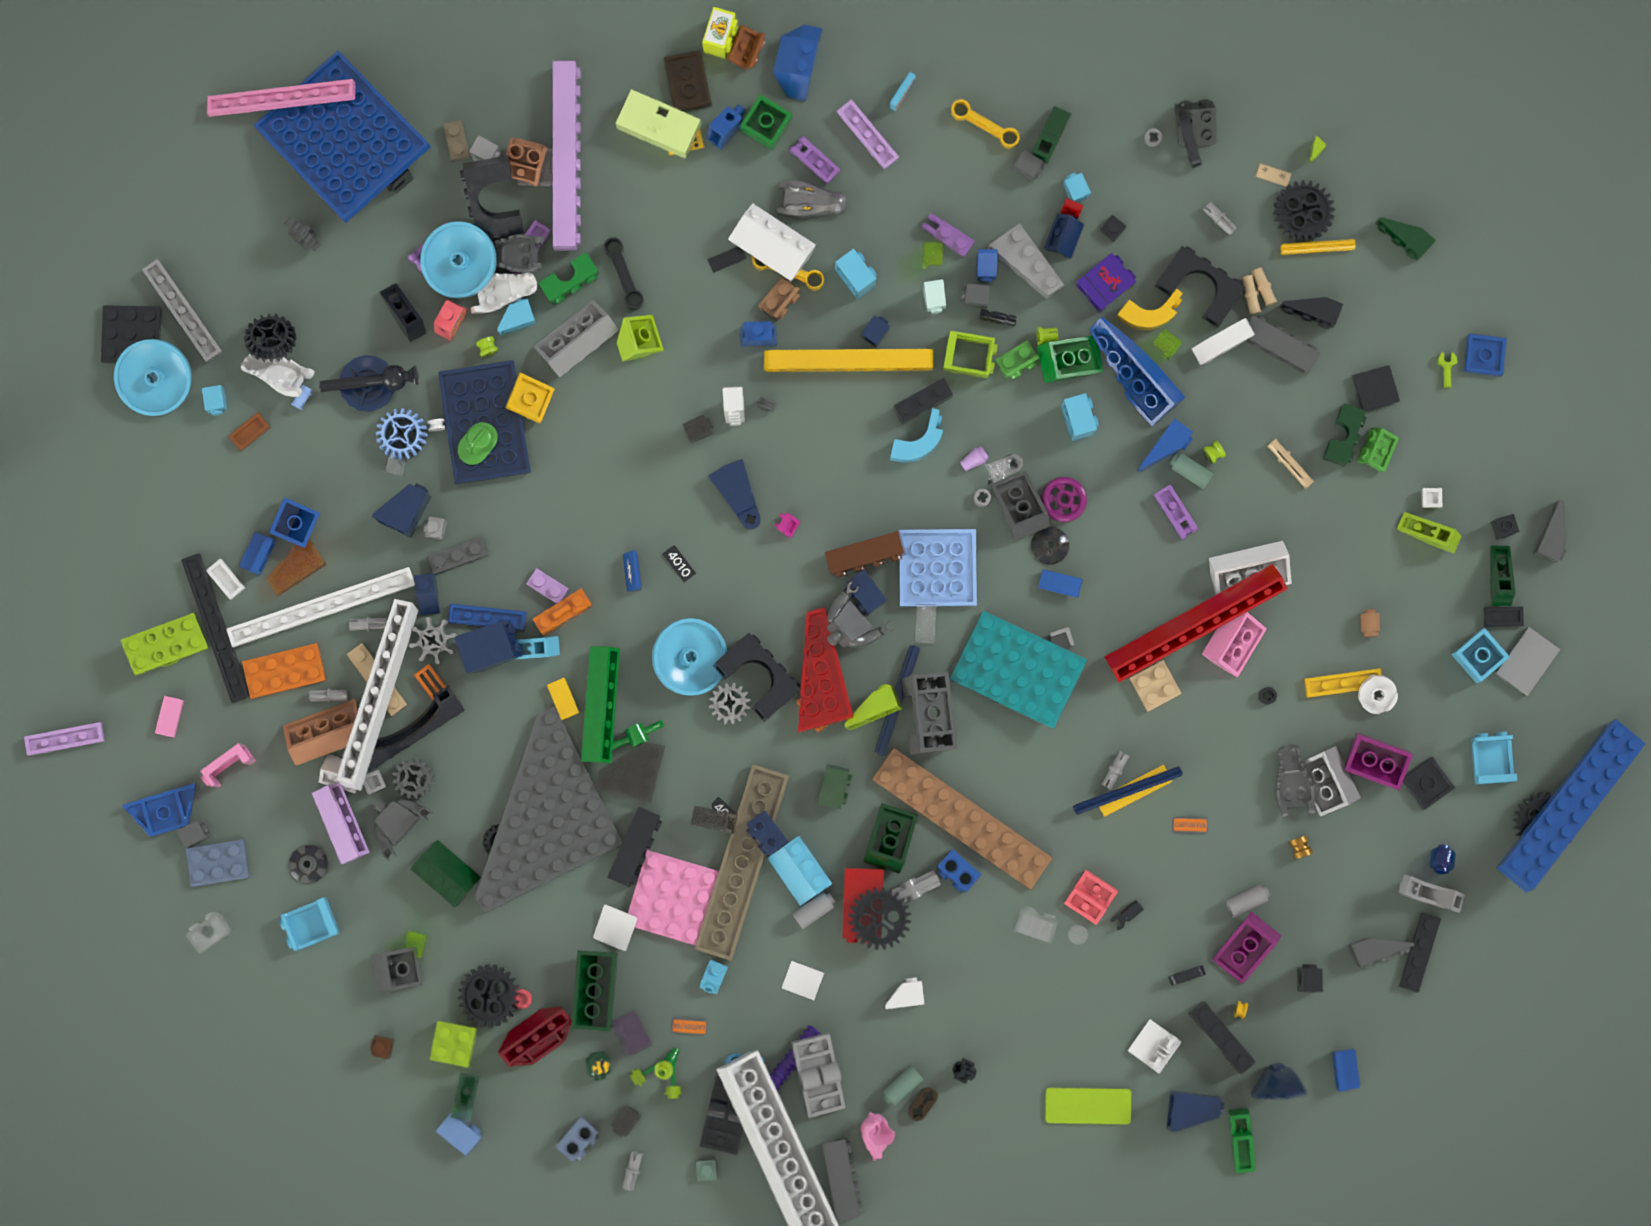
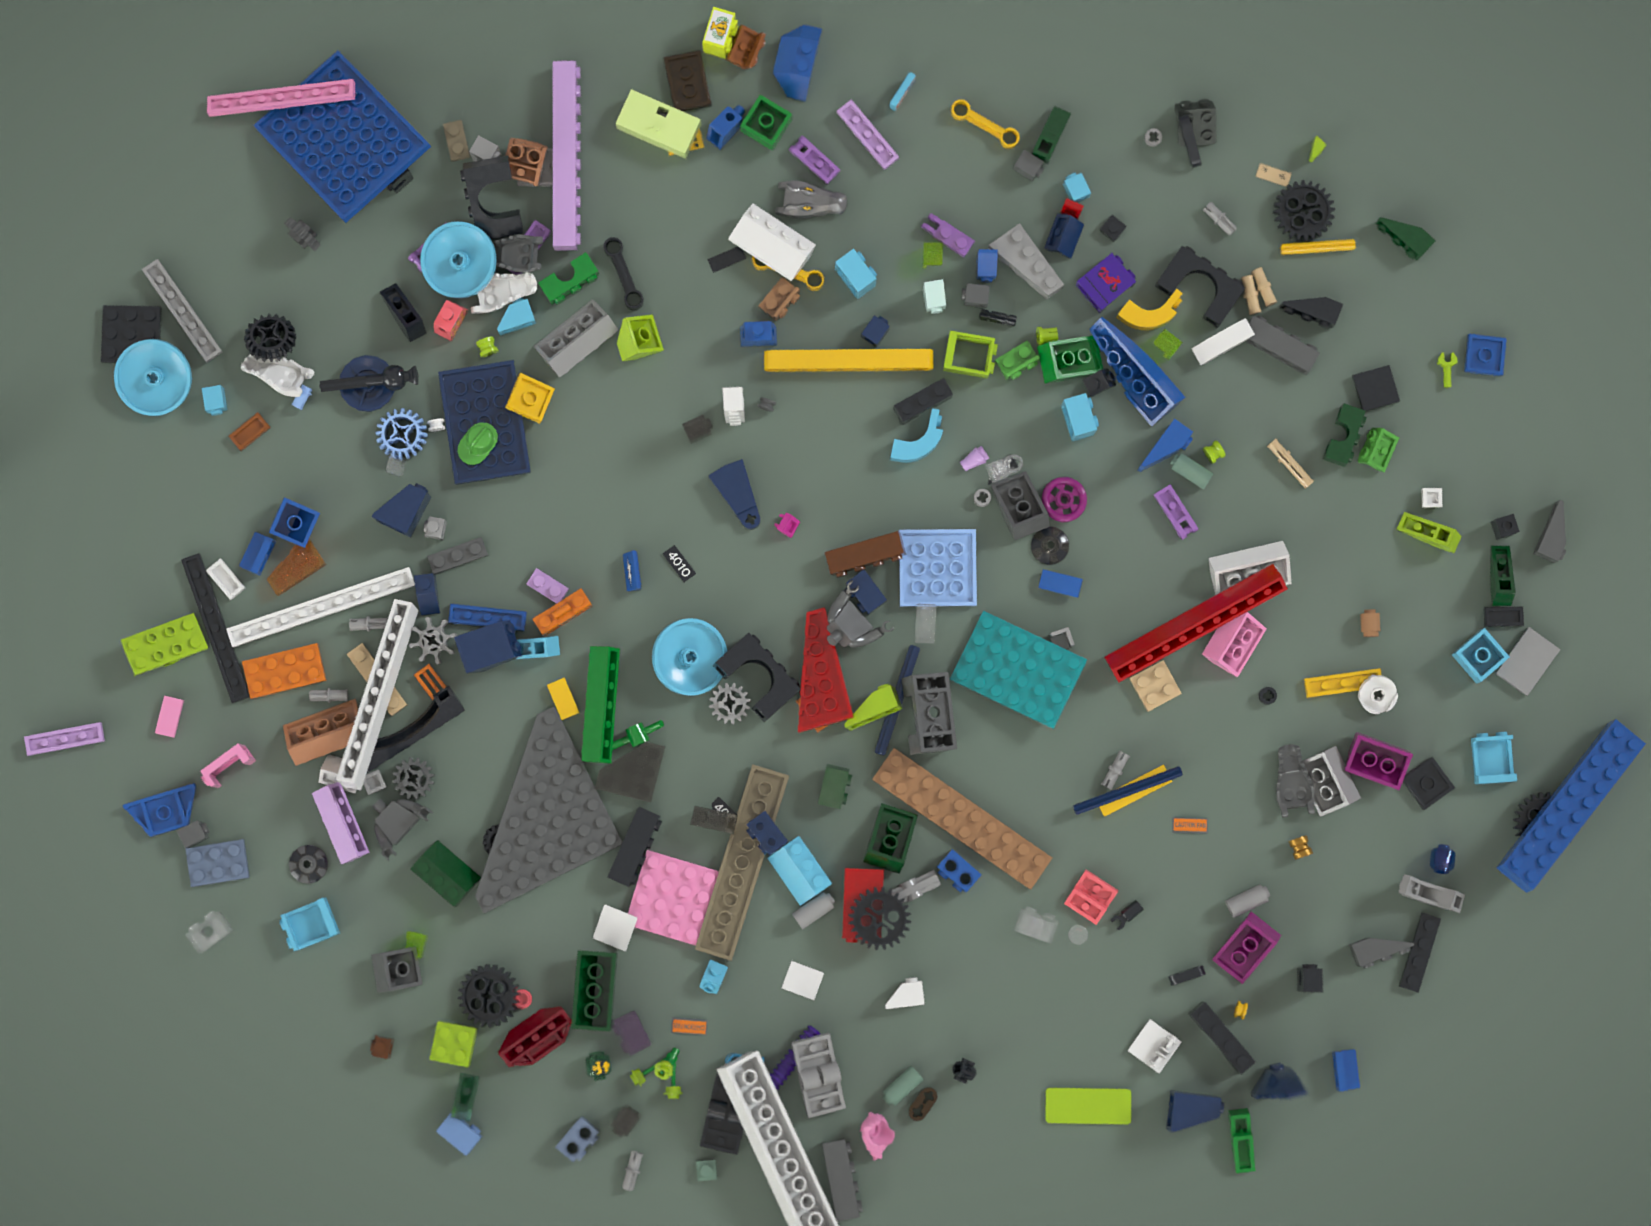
none -> black bracket [1083,369,1116,397]

